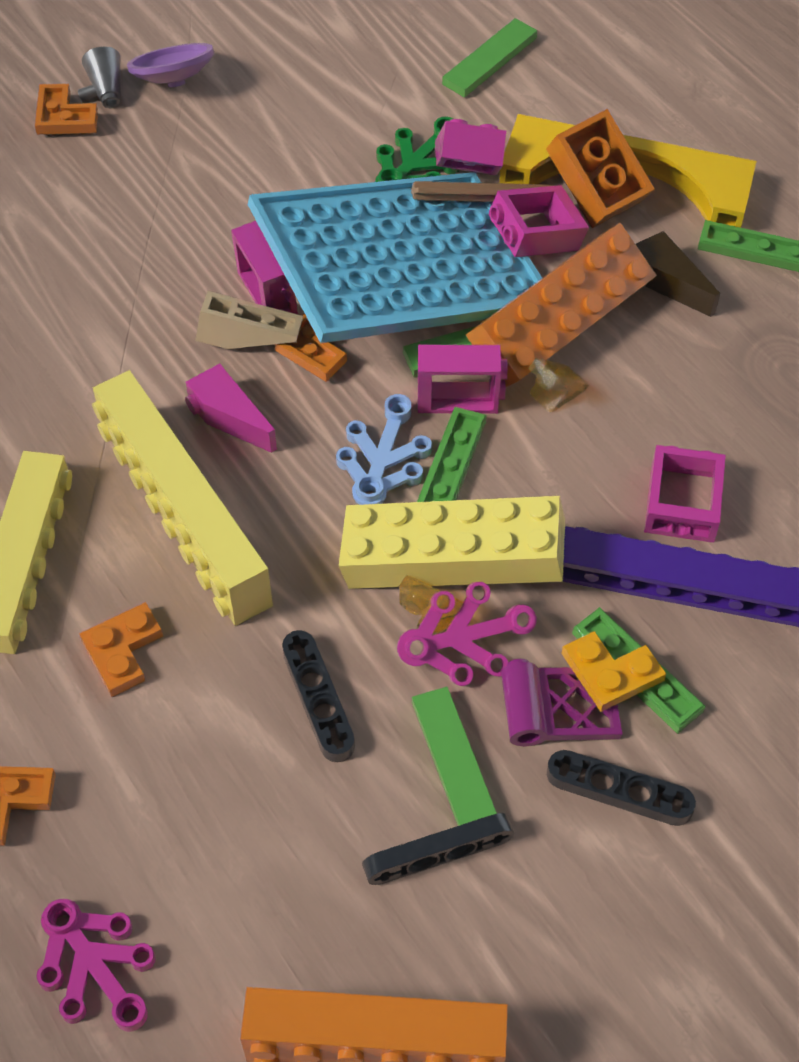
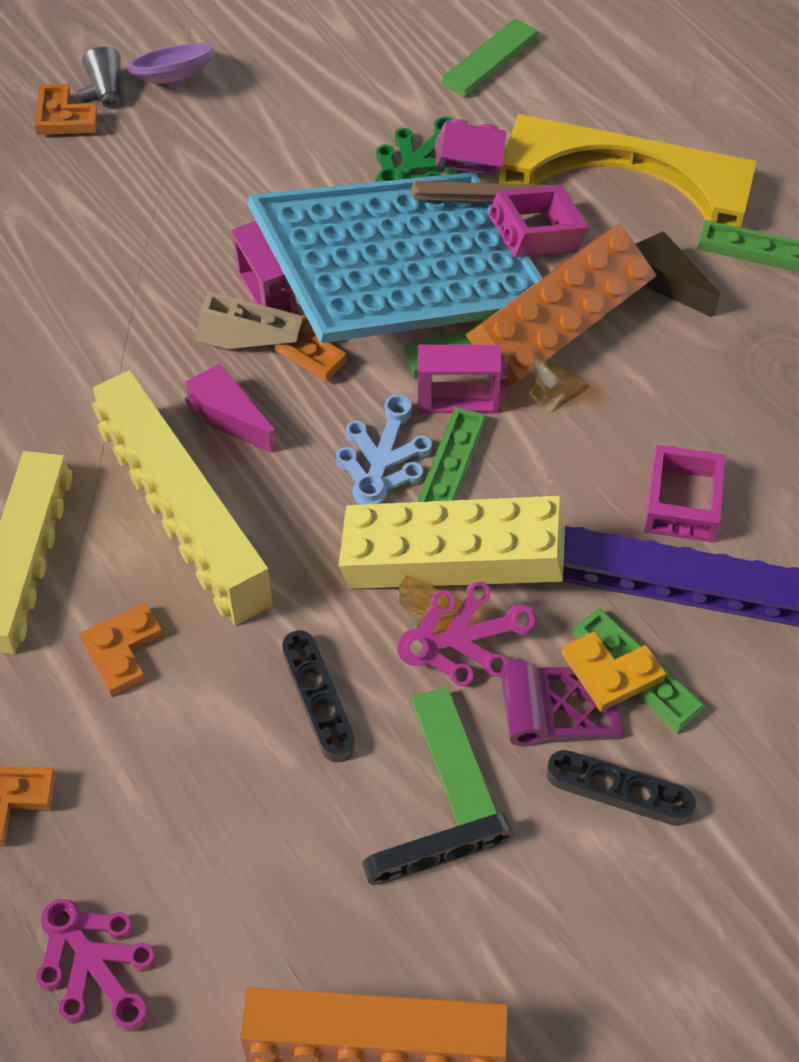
orange brick [546,109,655,228] -> none

